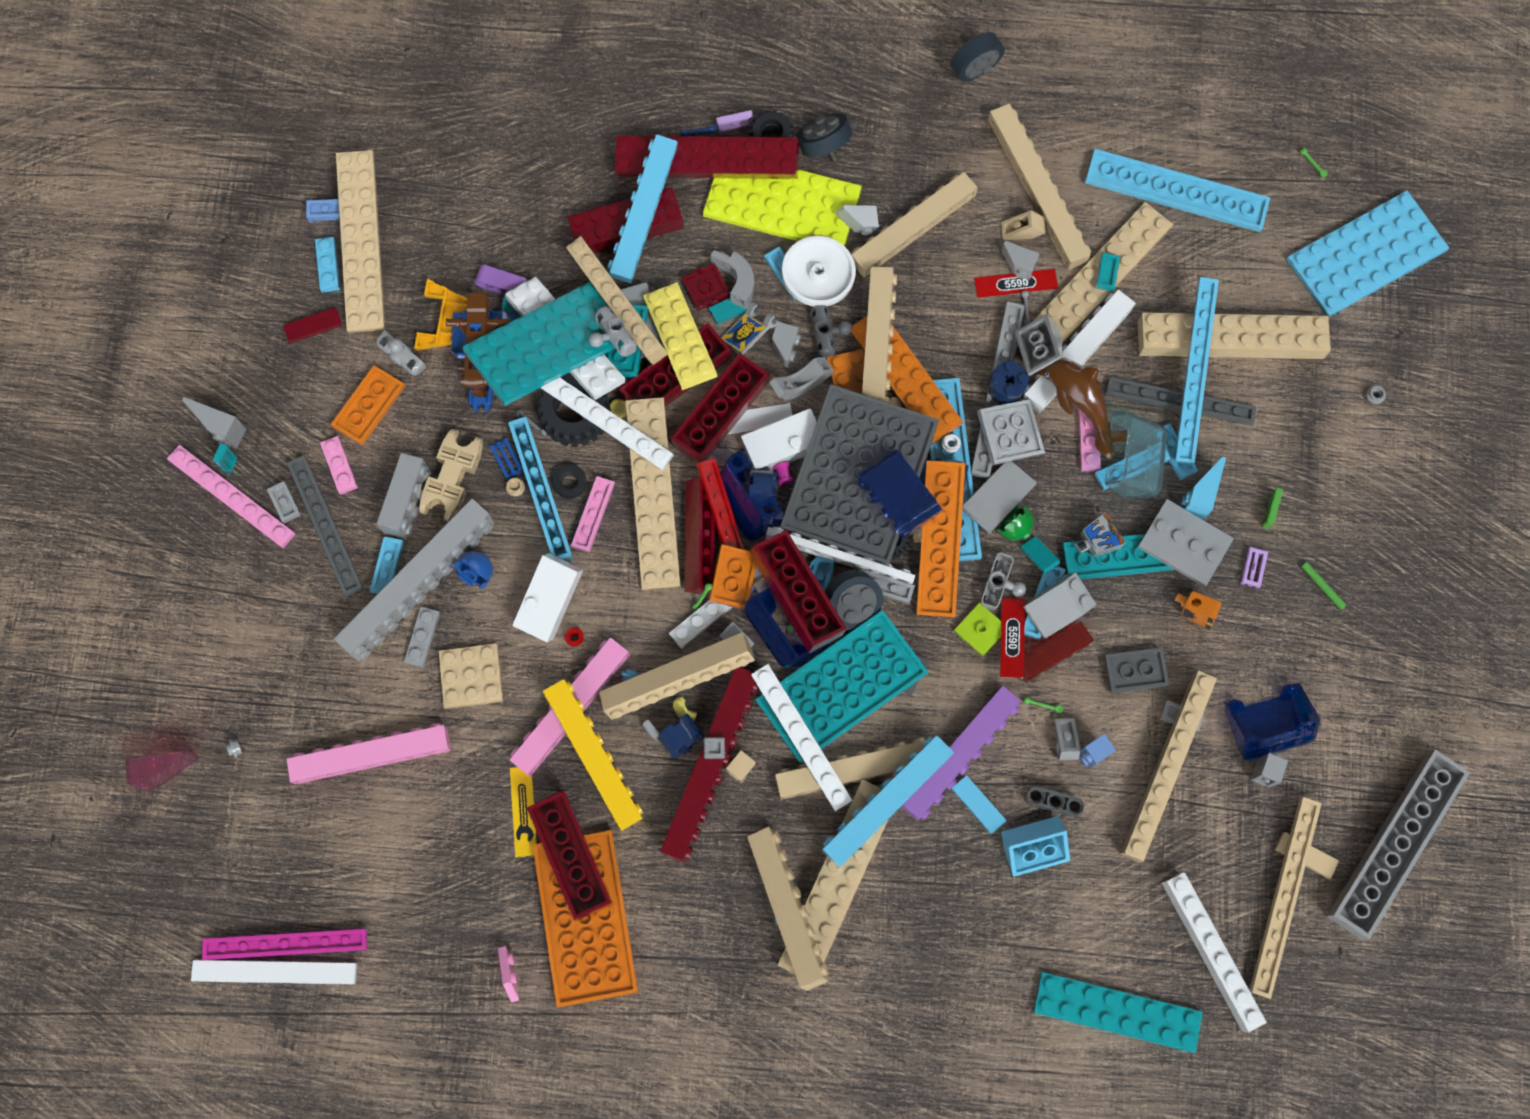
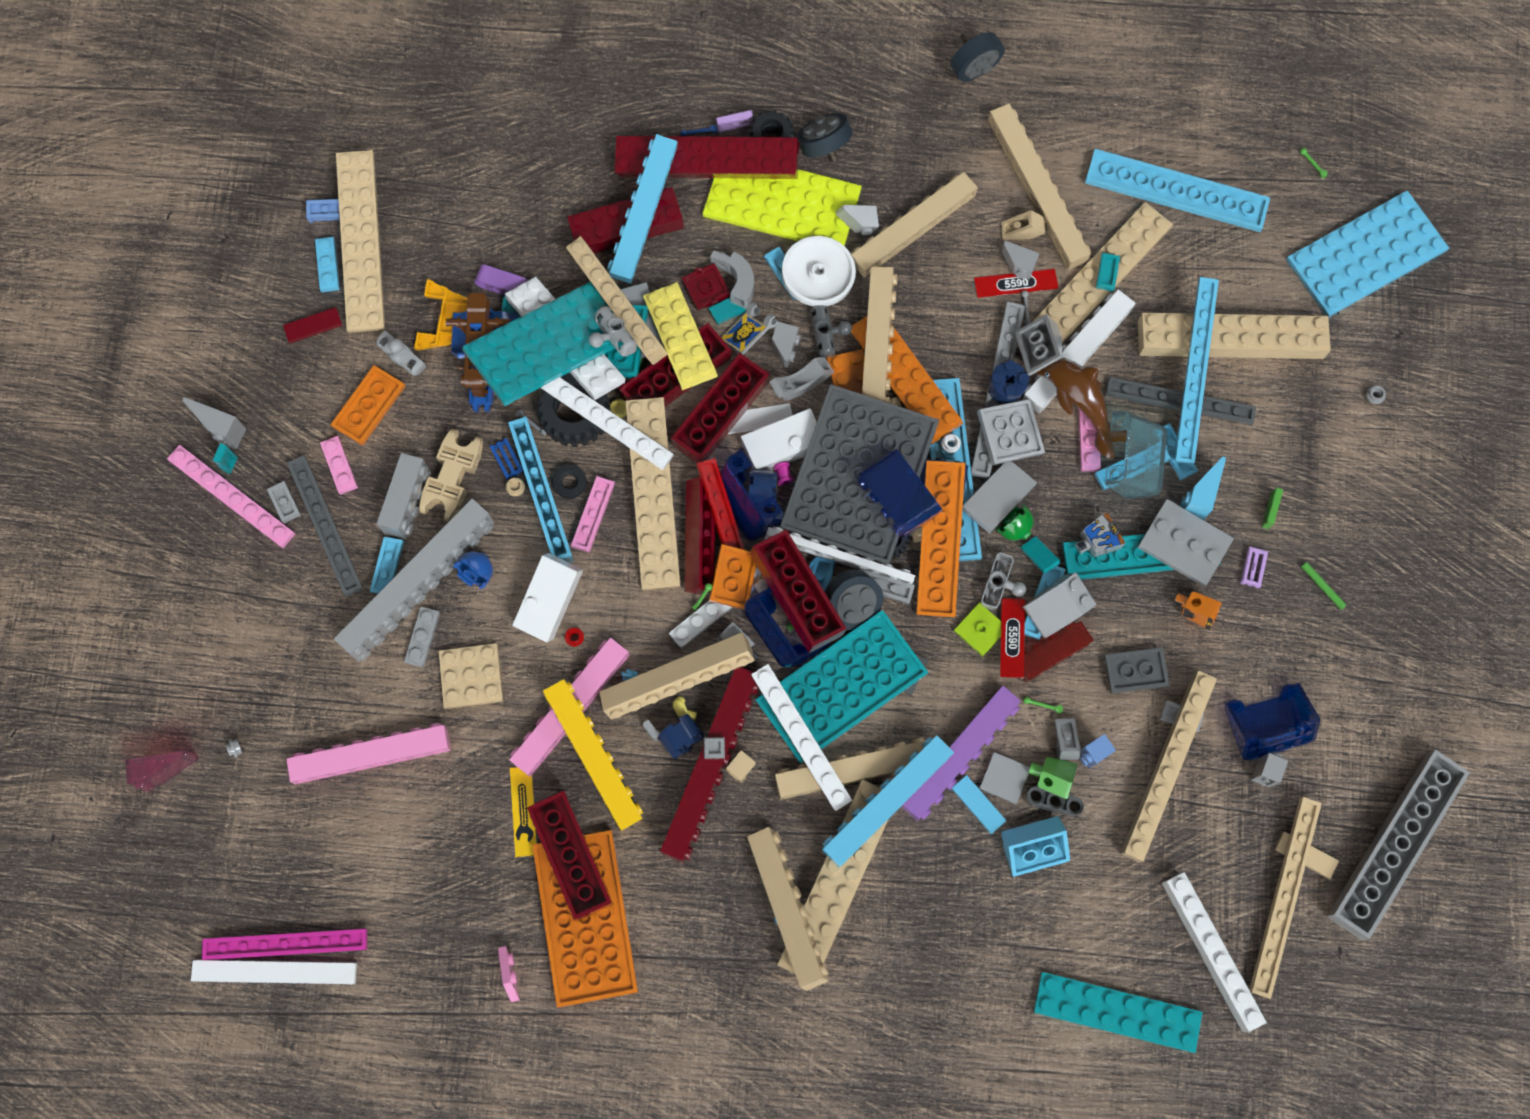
none -> light grey tile [979,752,1030,805]
none -> bright green torso [1029,757,1078,799]

